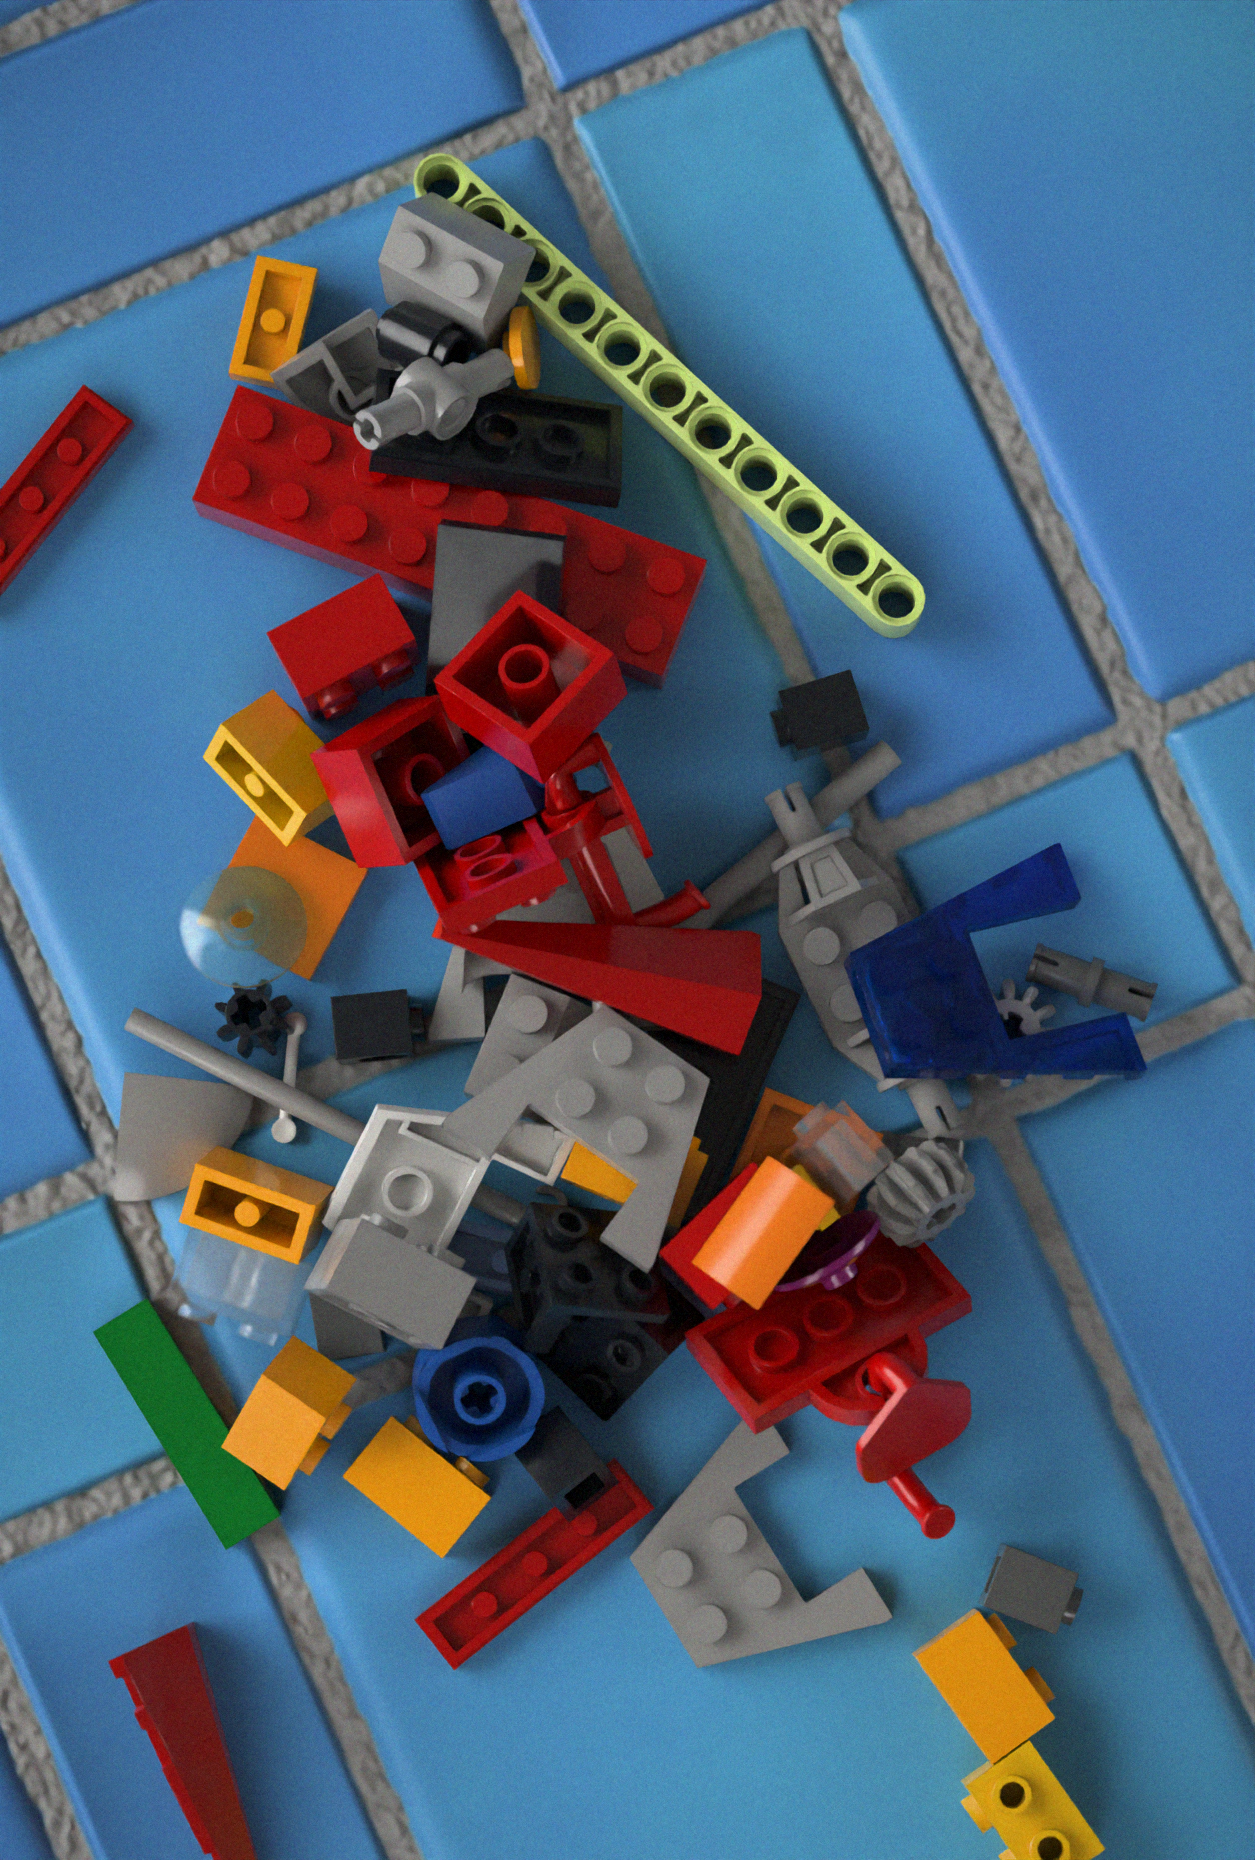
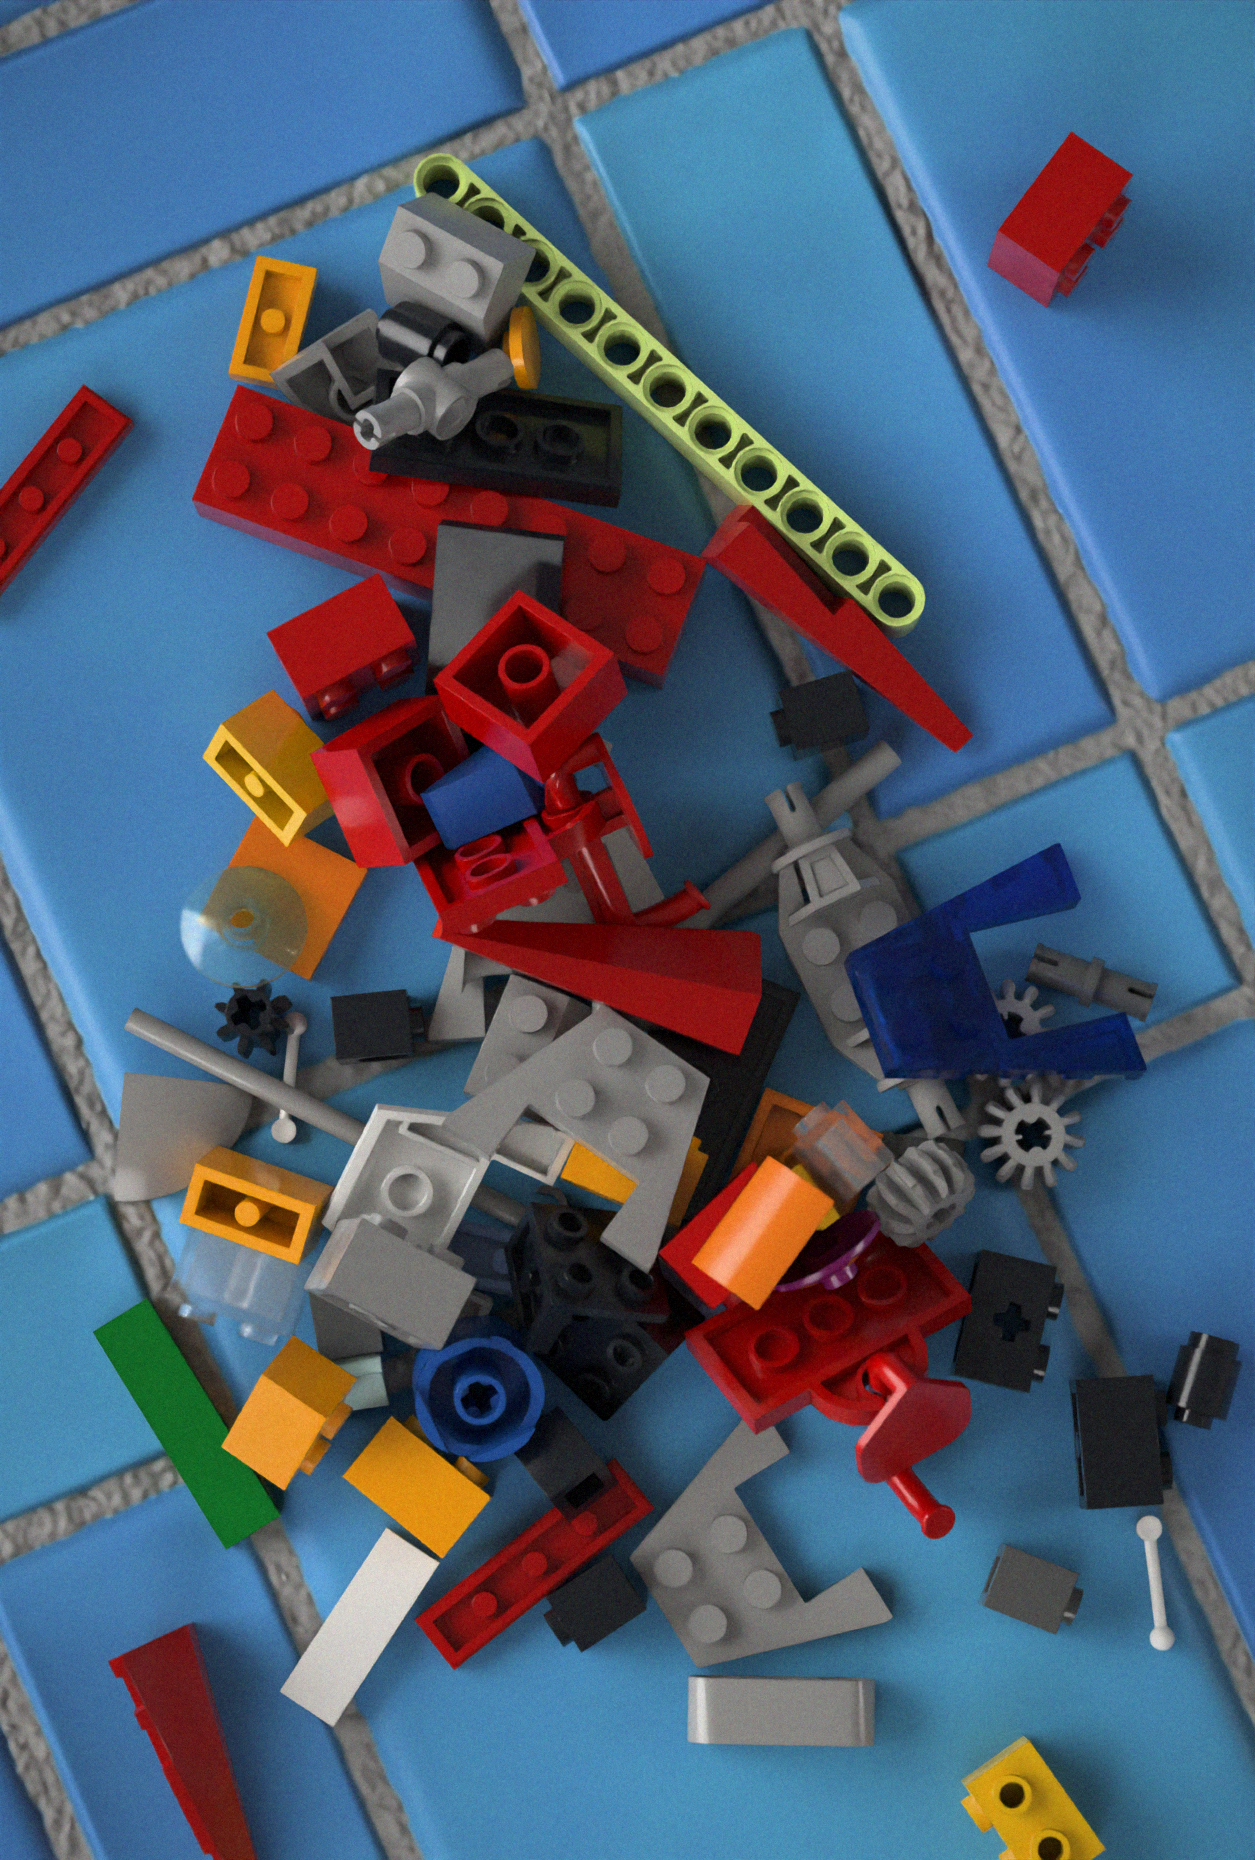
light orange brick [912,1608,1055,1764] -> none
none -> white tile [280,1527,440,1727]
none -> light aqua tile [331,1353,389,1411]
none -> black brick [543,1553,647,1653]
none -> light grey beam [687,1675,875,1747]
none -> red wedge [699,505,974,753]
none -> black brick [949,1249,1064,1393]
none -> light grey gear [976,1082,1086,1191]
none -> red brick [987,131,1133,308]
none -> black brick [1069,1374,1173,1510]
none -> white hinge [1136,1515,1175,1651]
none -> black brick [1166,1331,1242,1430]

